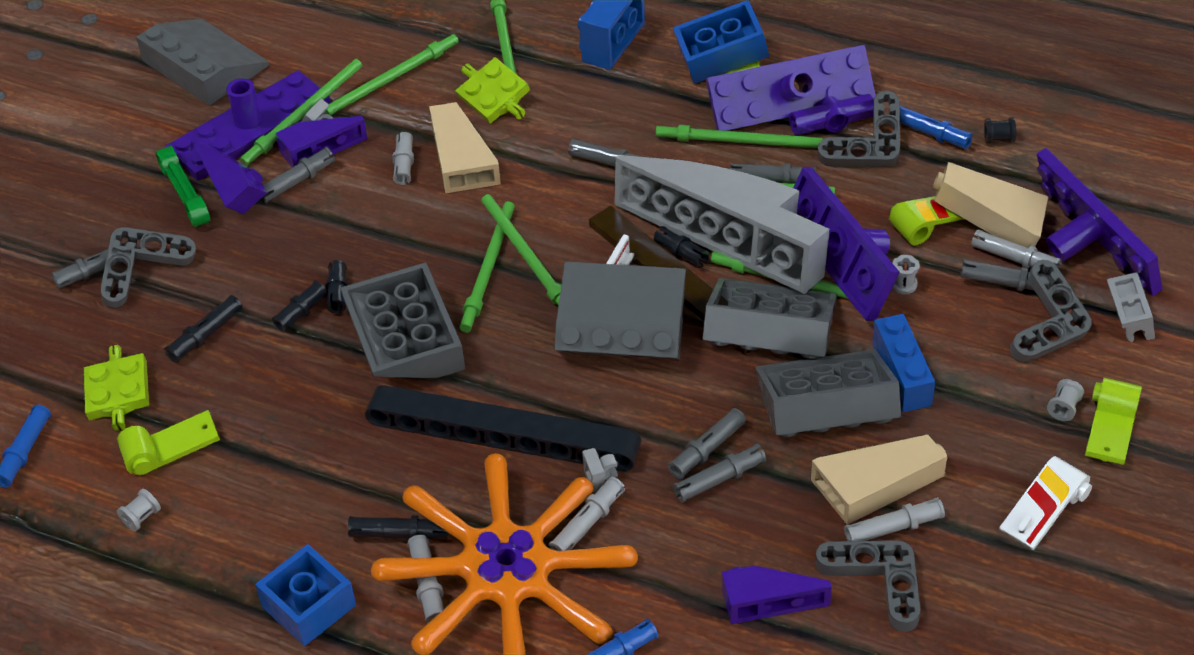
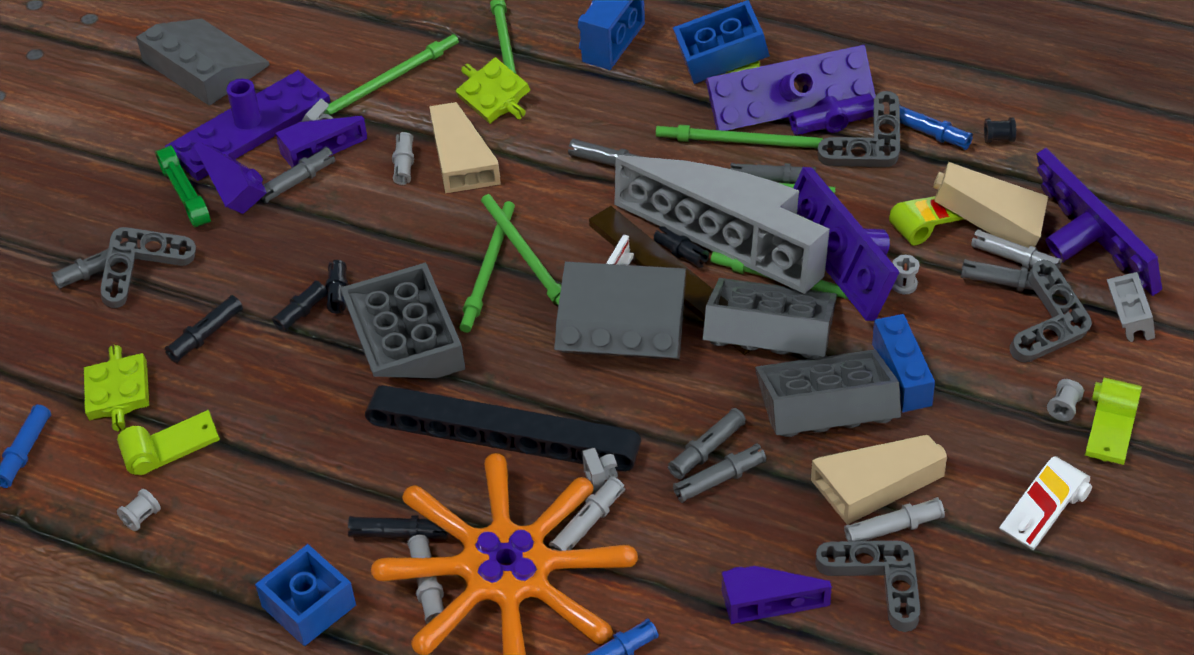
bright green bar [240,59,362,166] -> none

